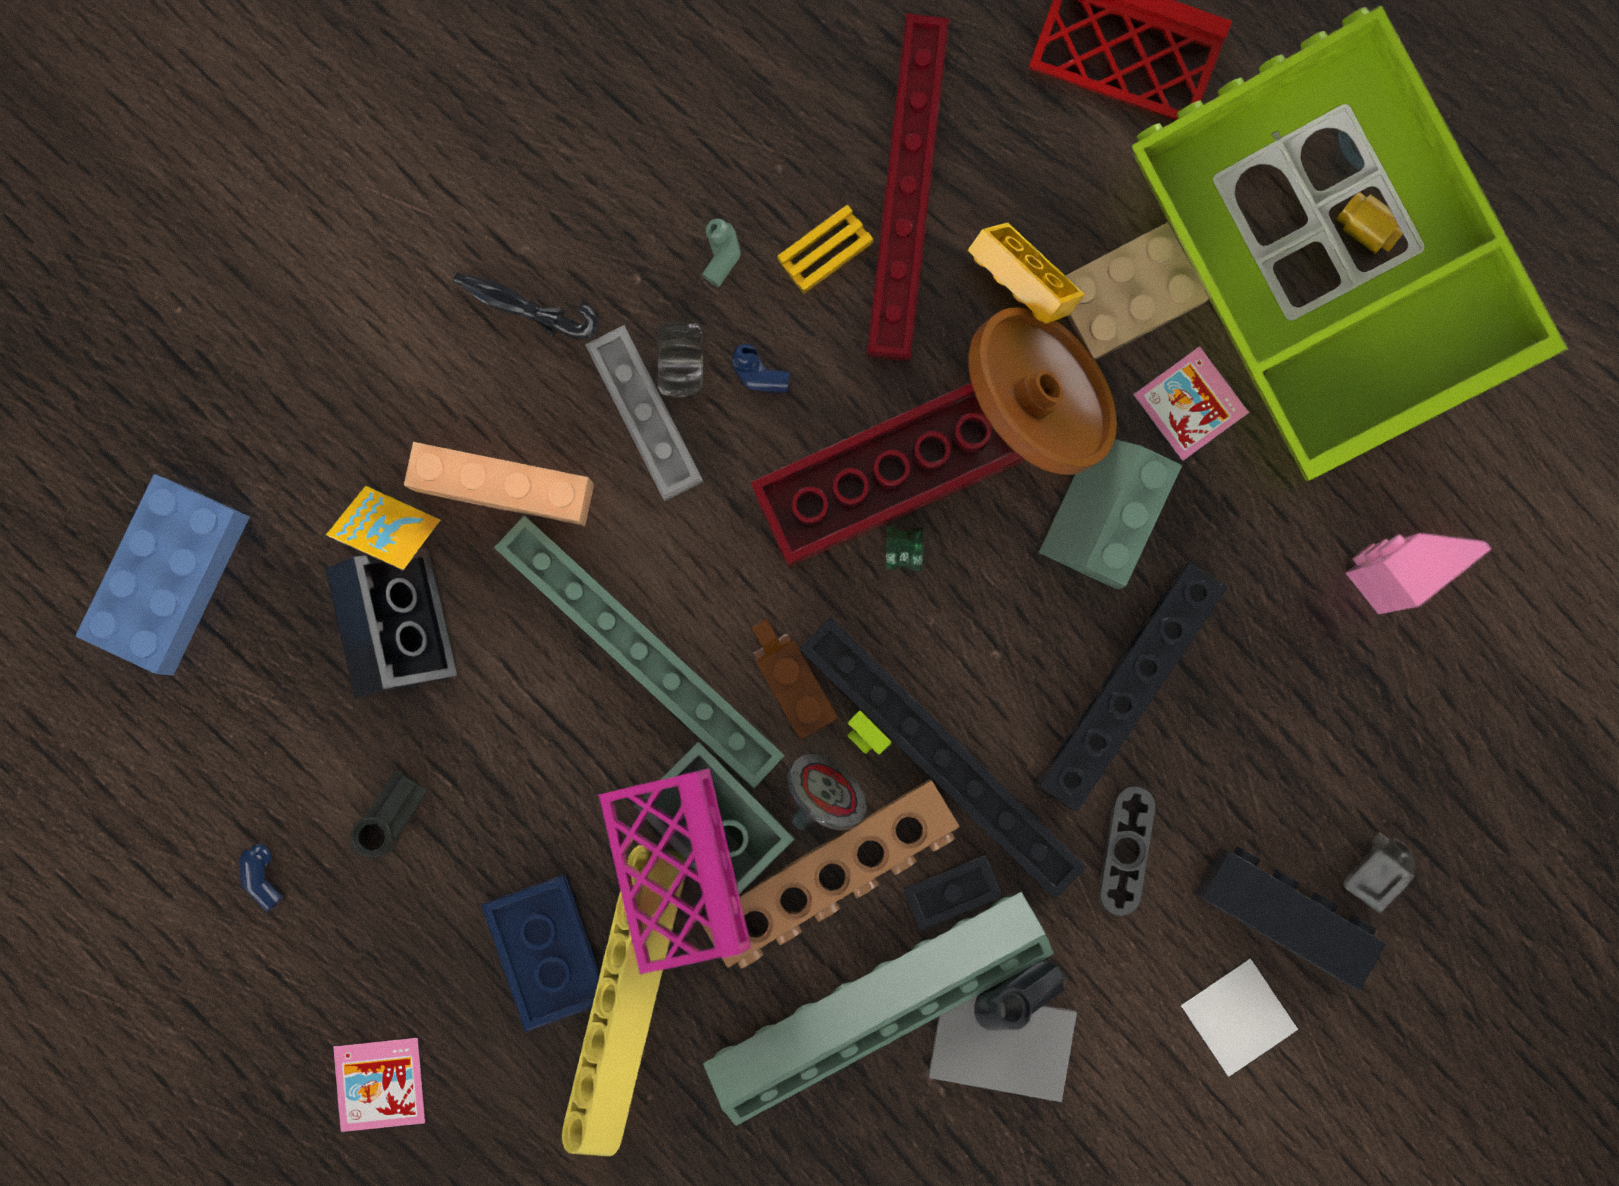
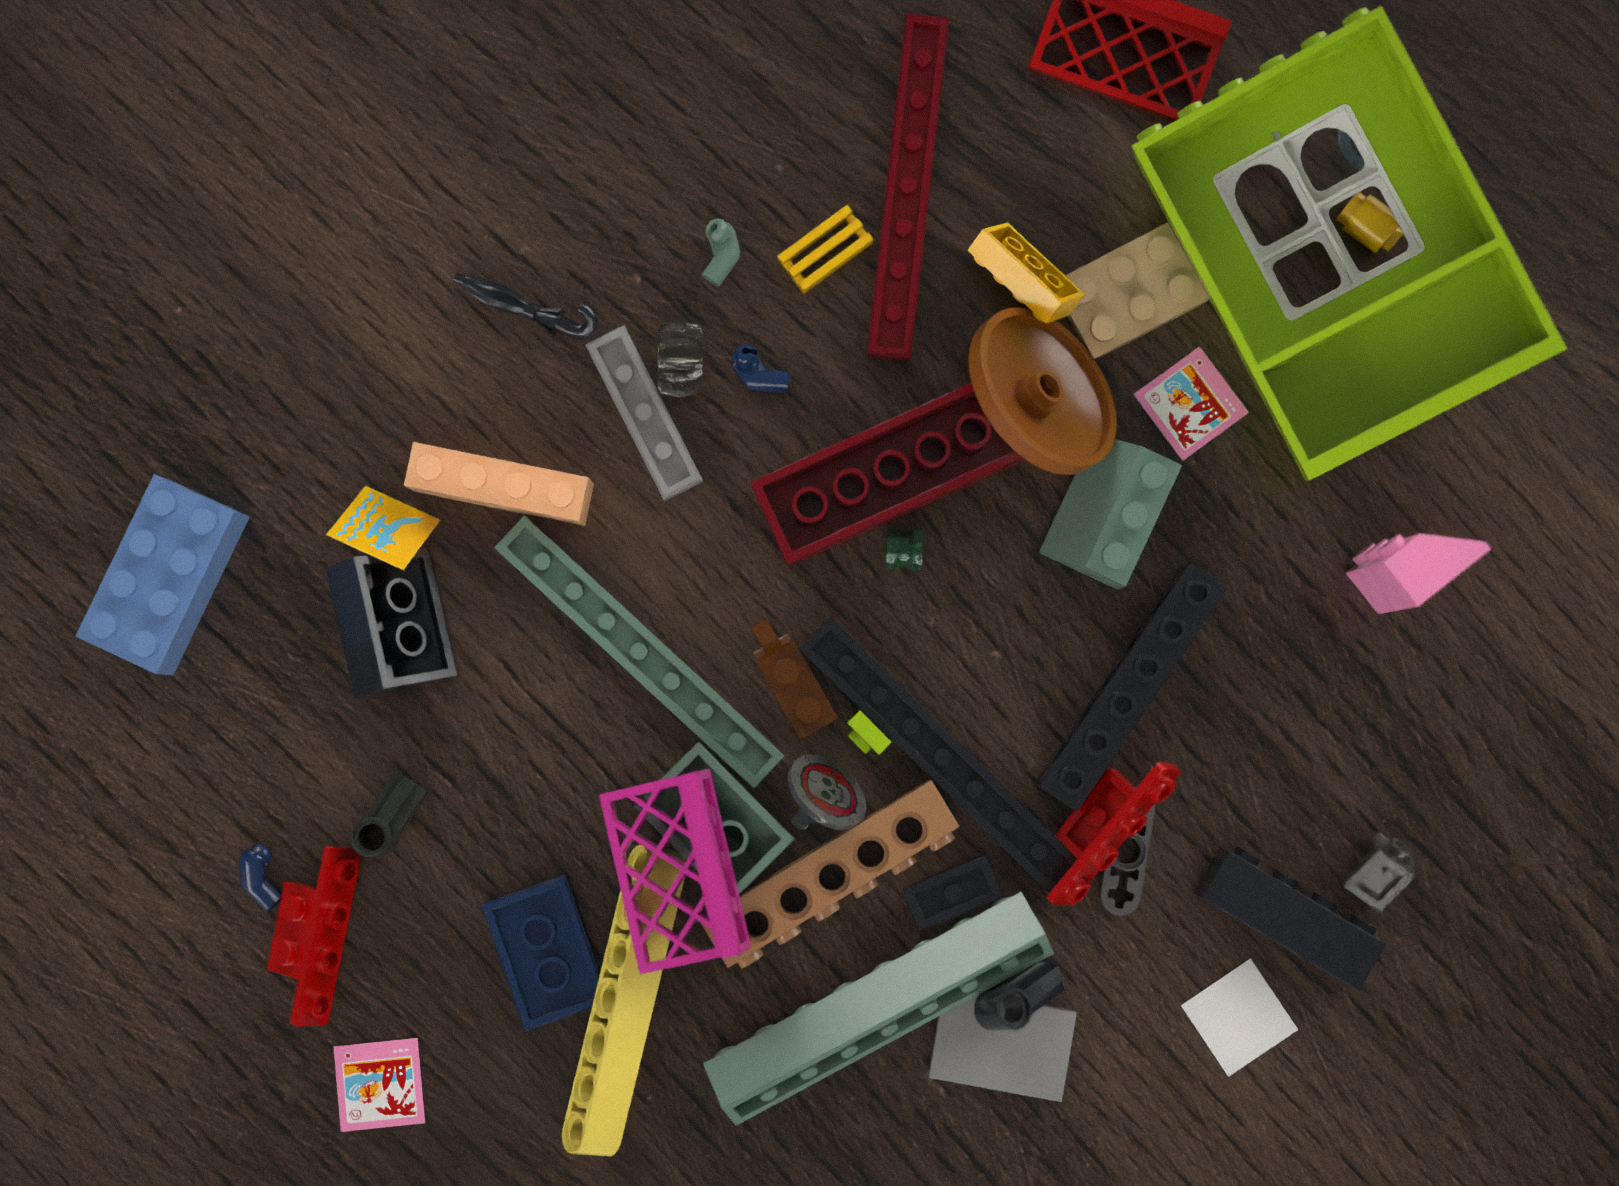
none -> red bracket [266,846,361,1027]
none -> red bracket [1046,762,1181,906]

